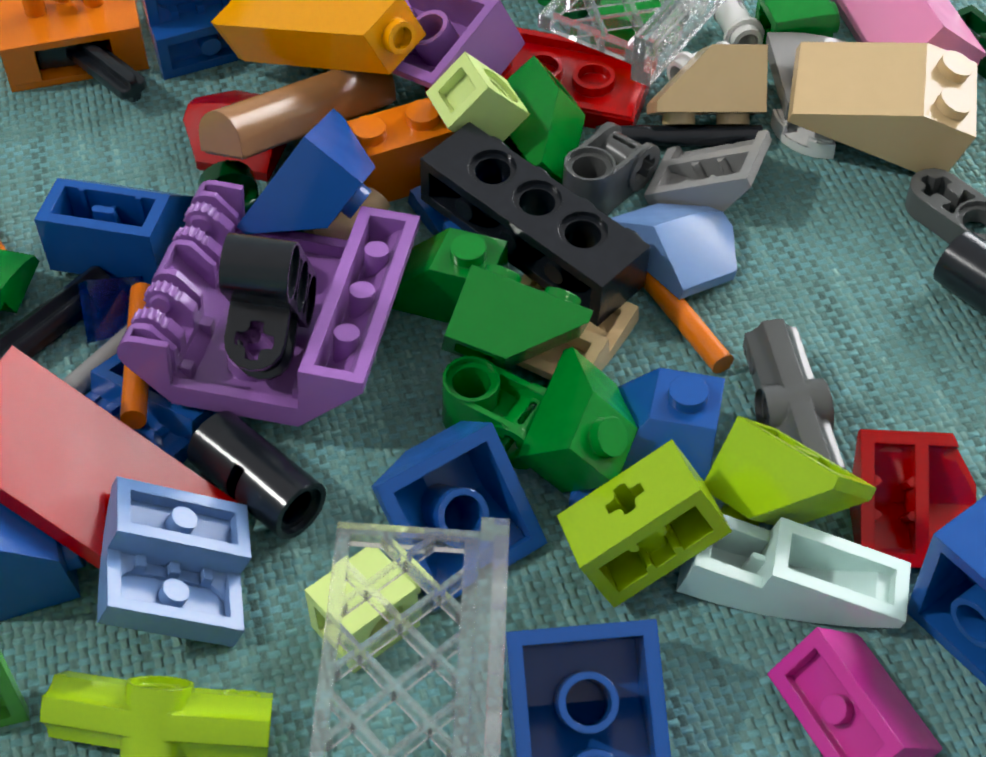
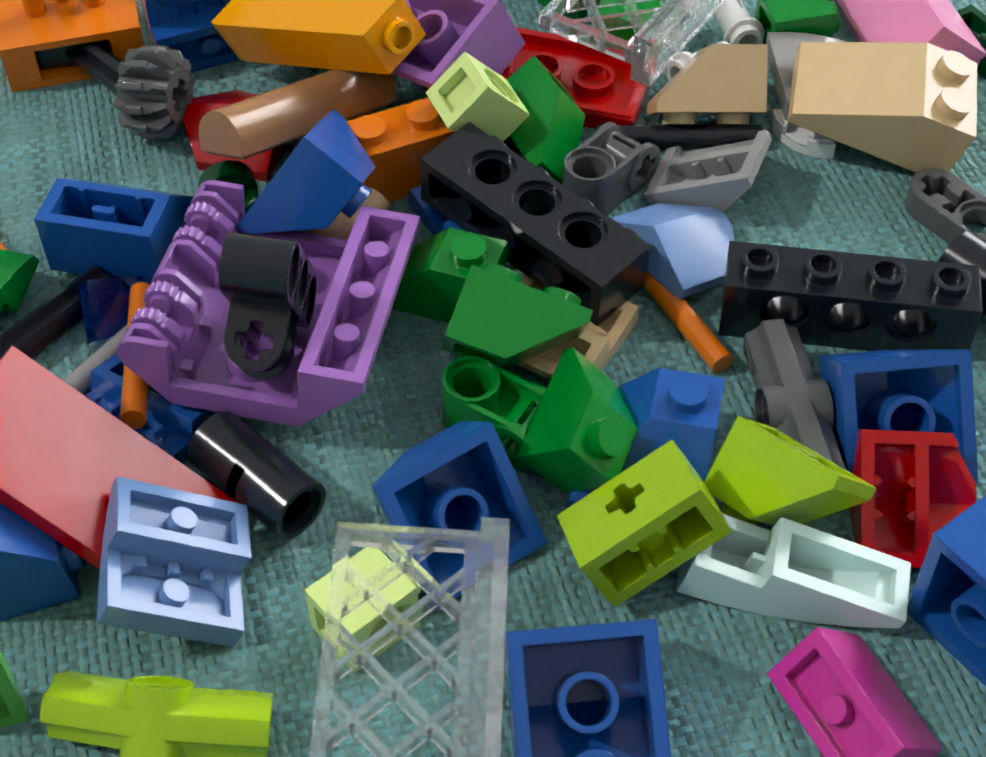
none -> dark grey gear [113,45,196,141]
none -> black brick [718,241,983,351]
none -> blue slope [819,349,978,482]

